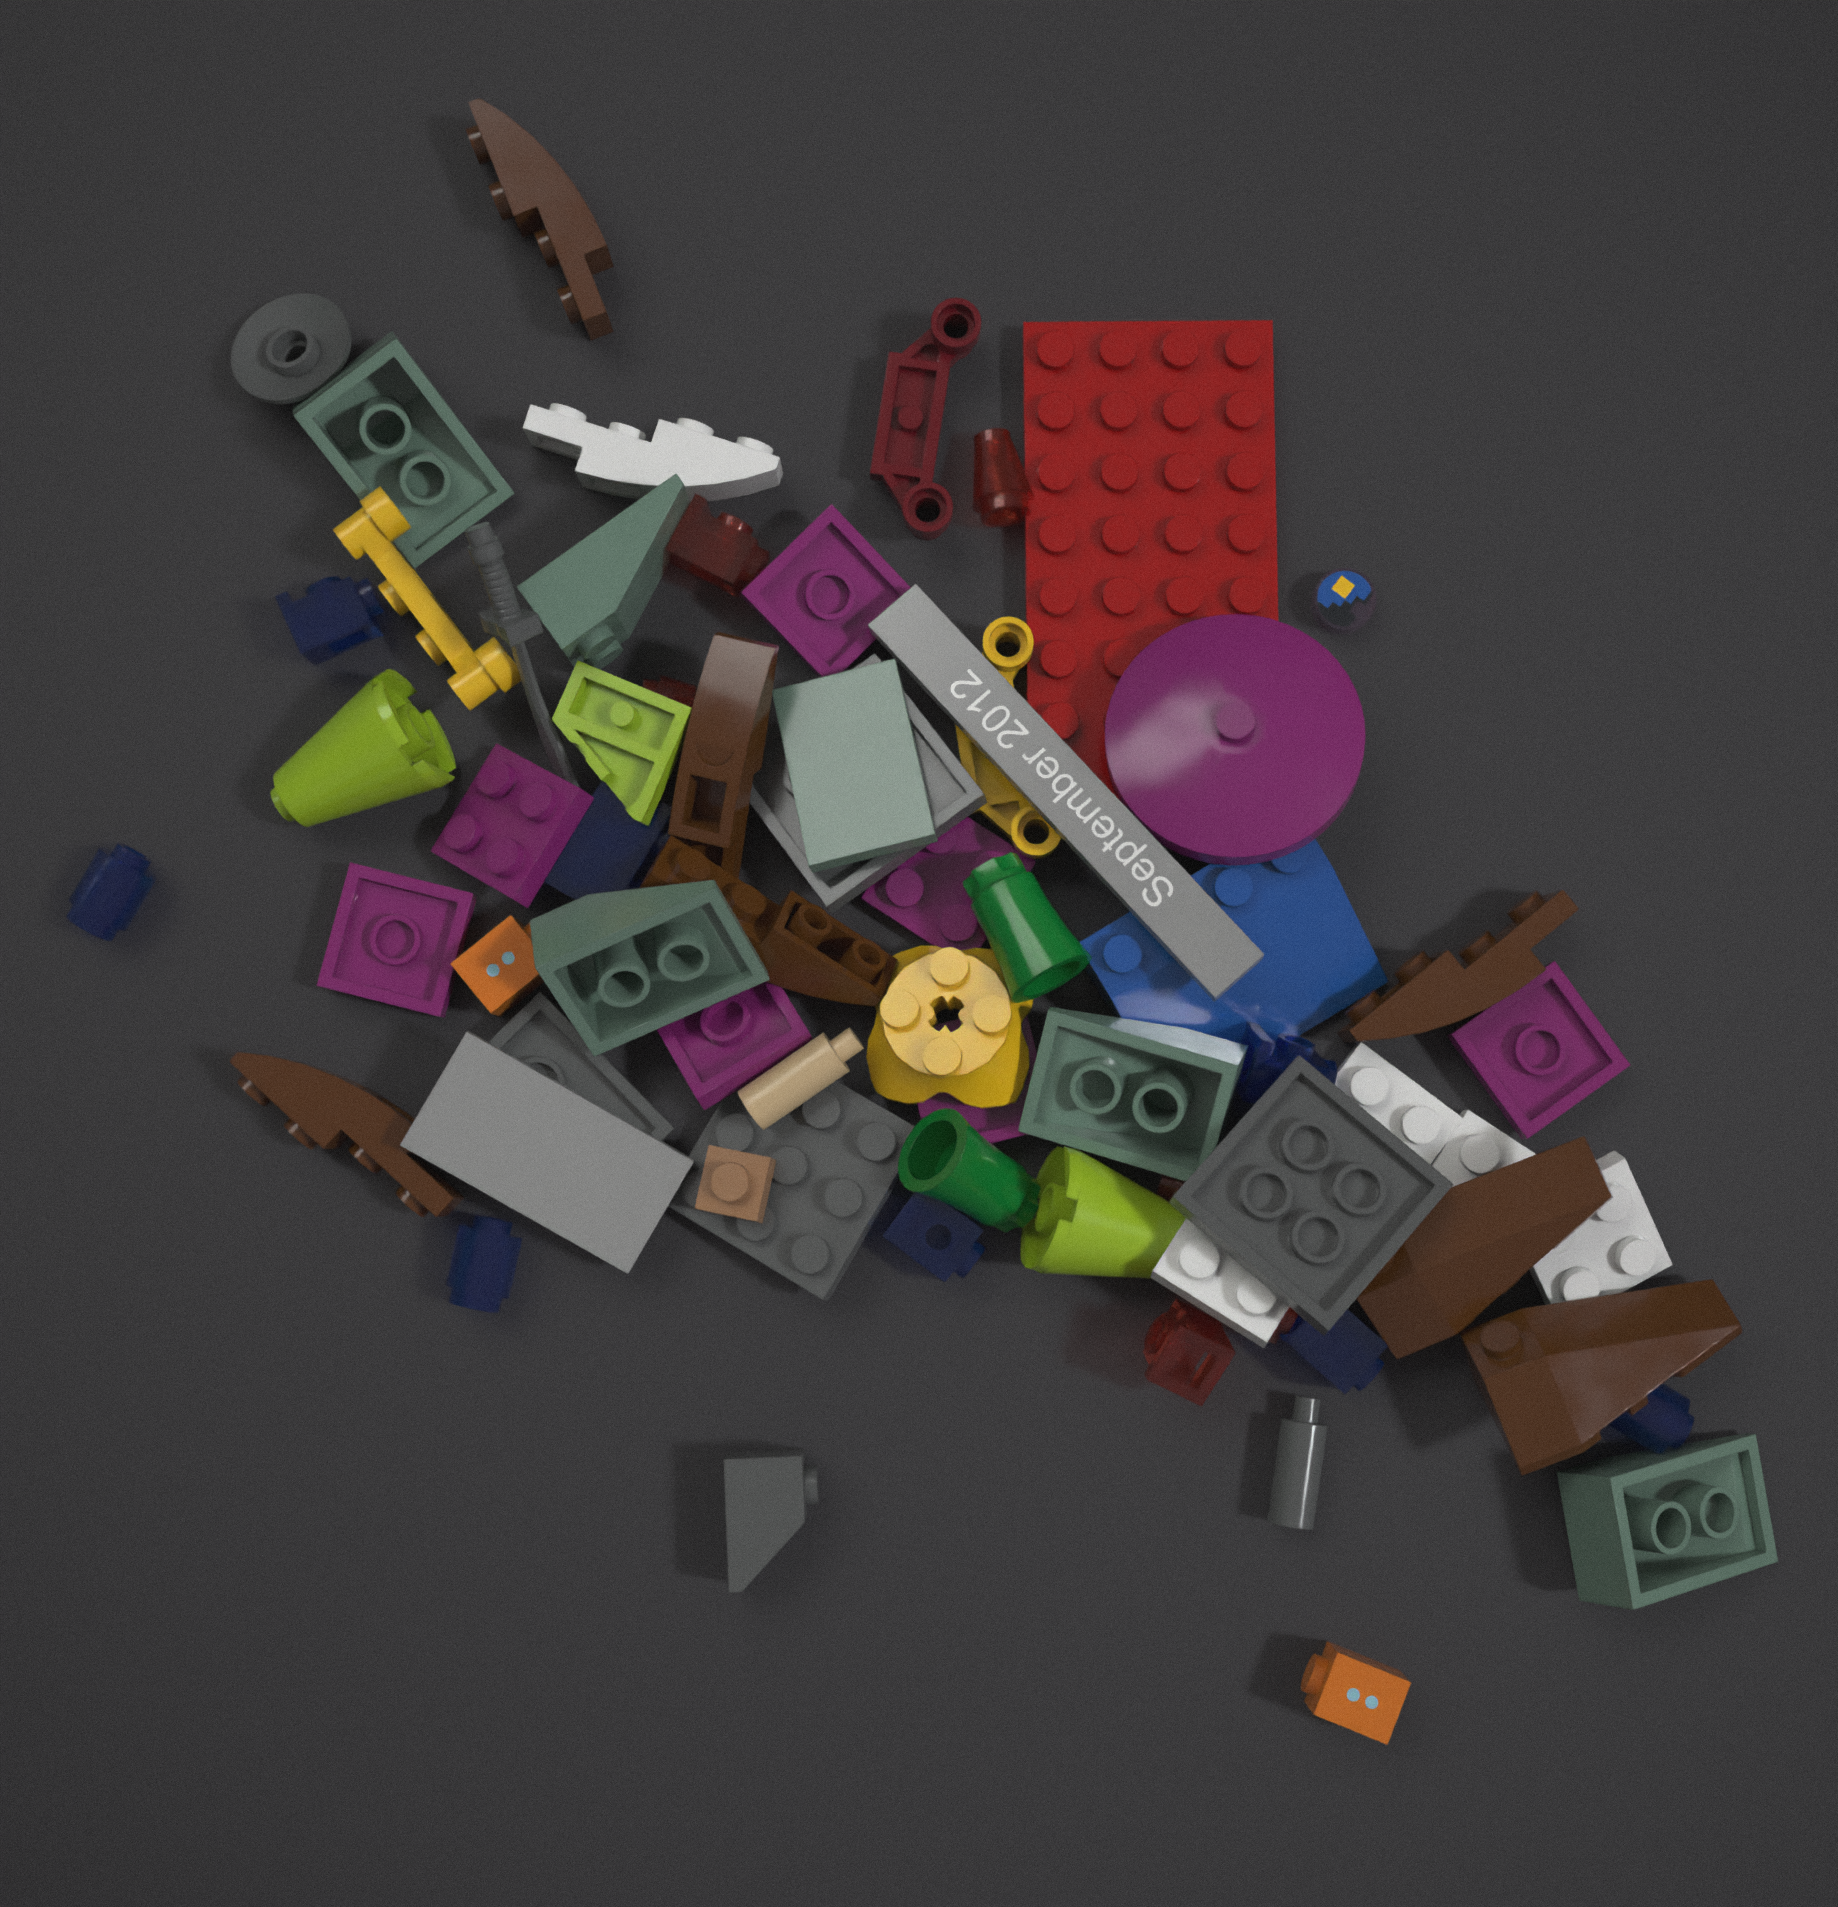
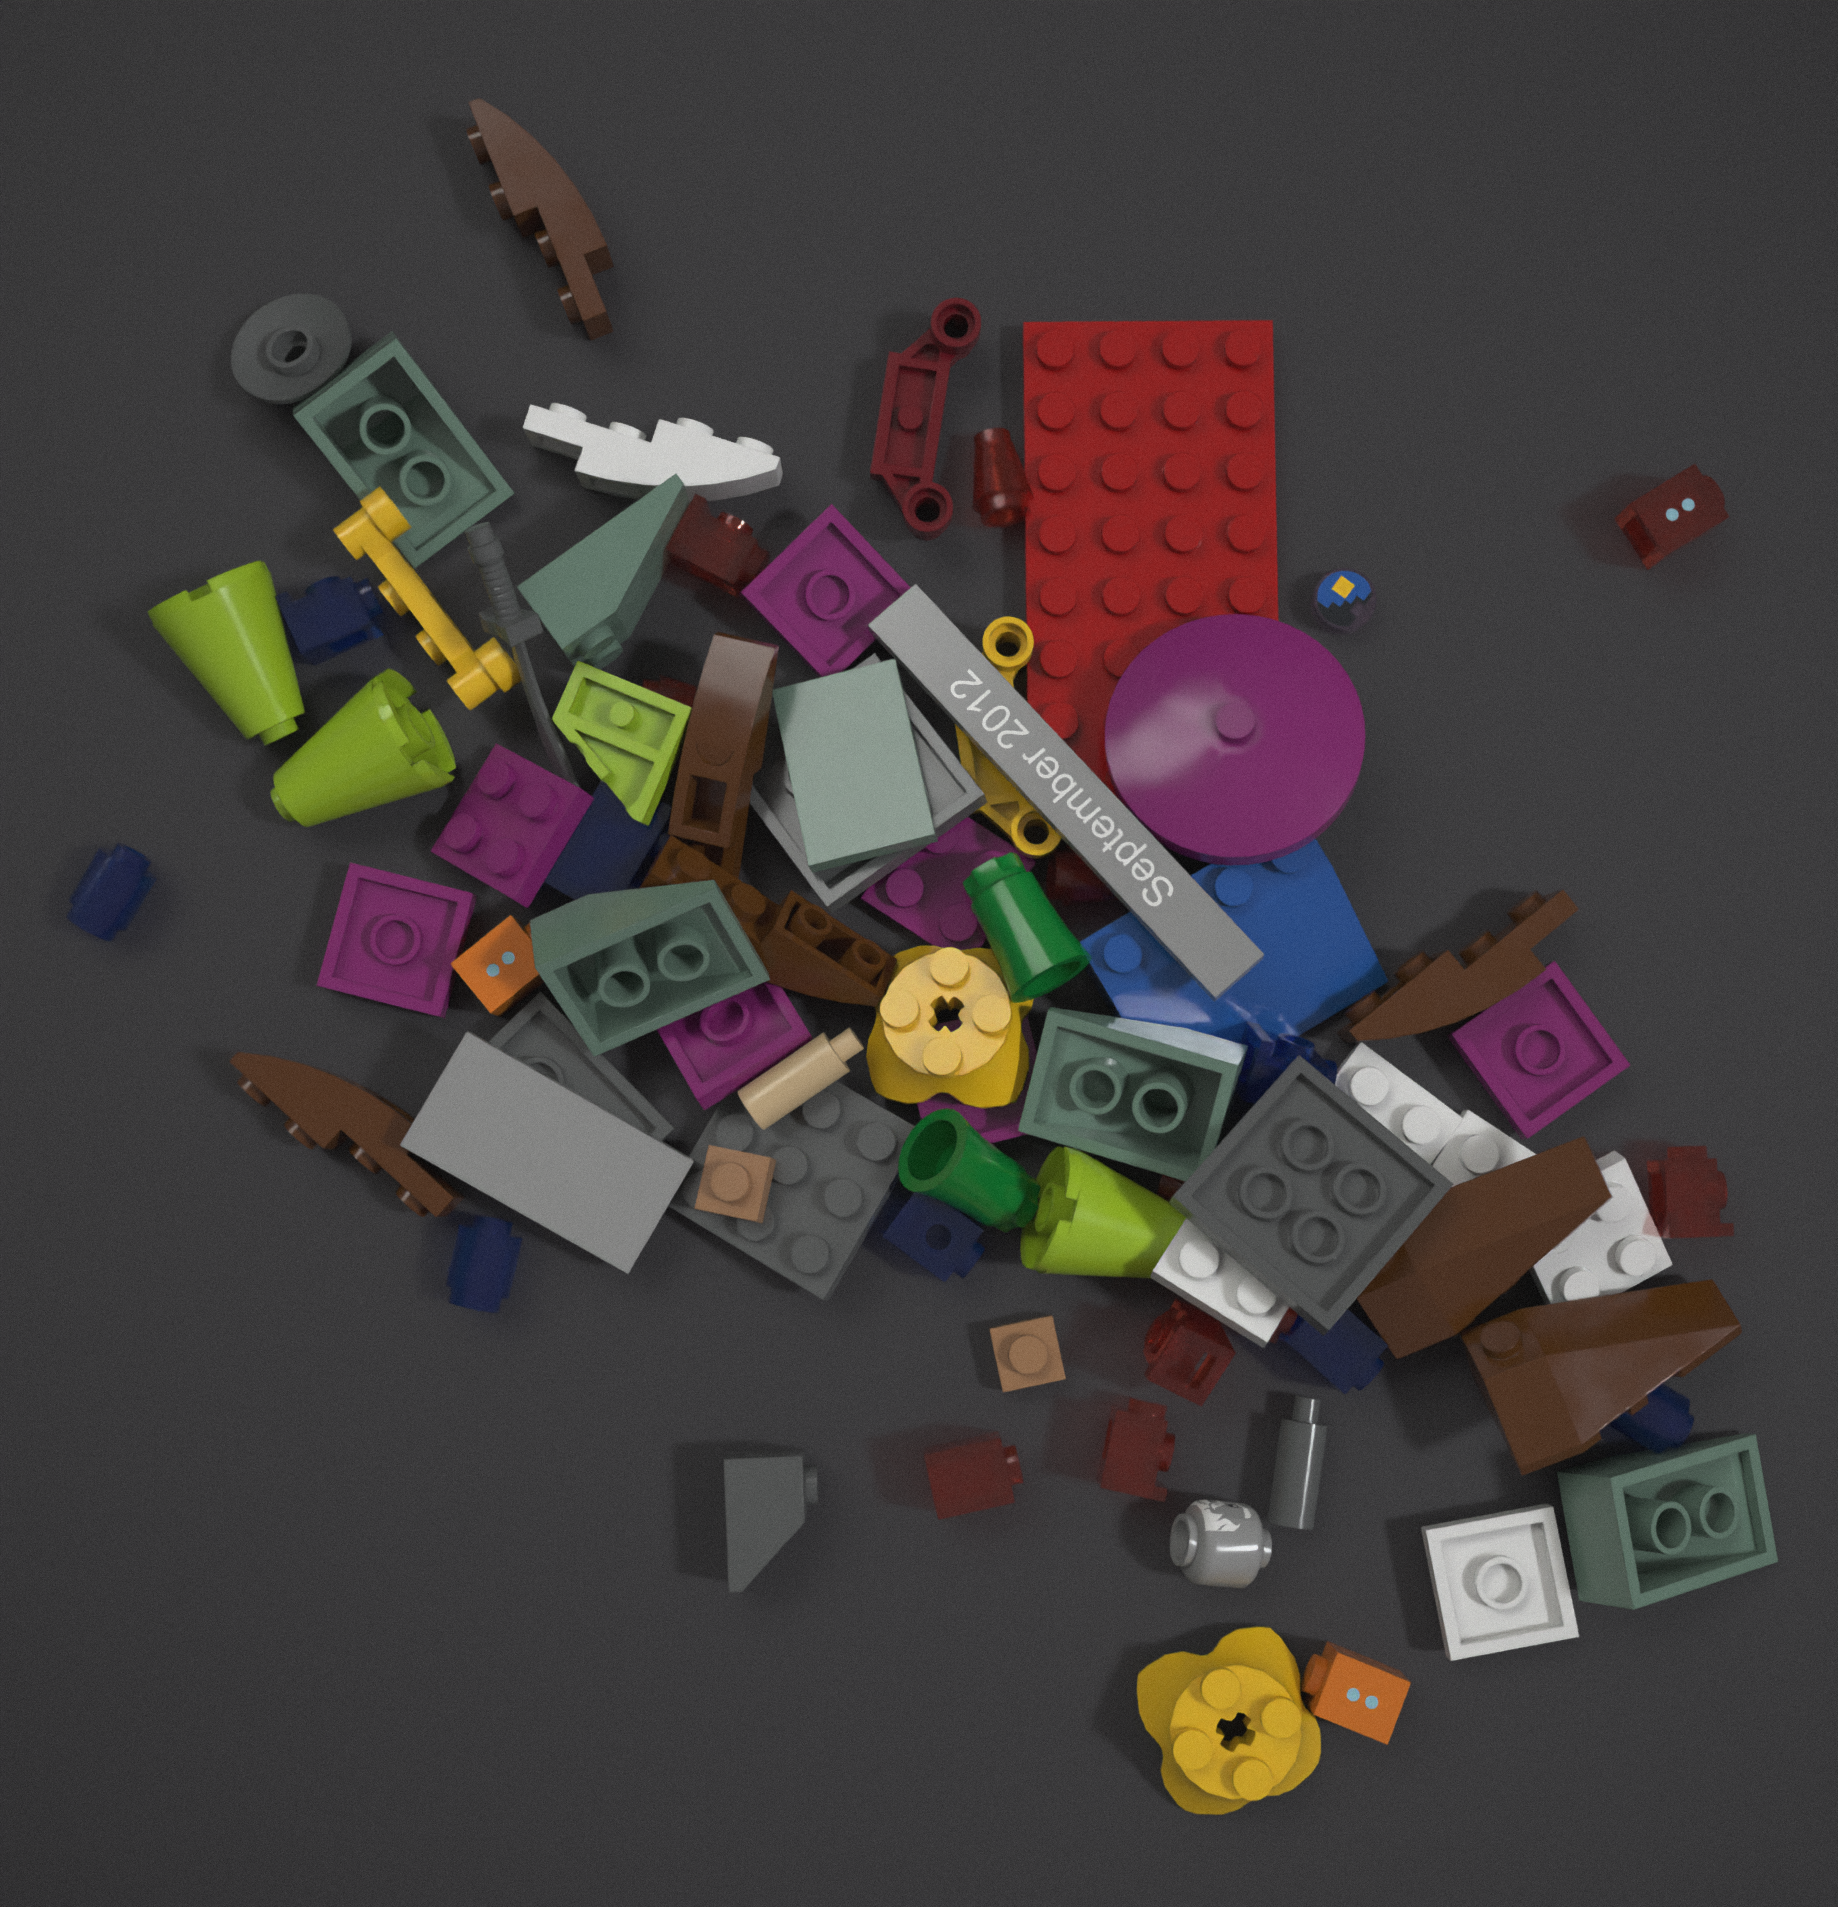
none -> lime cone [148,560,305,746]
none -> clear red brick [924,1431,1024,1520]
none -> medium nougat plate [989,1314,1066,1392]
none -> clear red cone [1046,844,1119,907]
none -> clear red brick [1096,1397,1175,1502]
none -> yellow brick [1136,1626,1321,1815]
none -> light grey head [1170,1499,1272,1588]
none -> white plate [1421,1503,1579,1661]
none -> clear red brick [1614,464,1730,570]
none -> clear red brick [1647,1146,1734,1238]

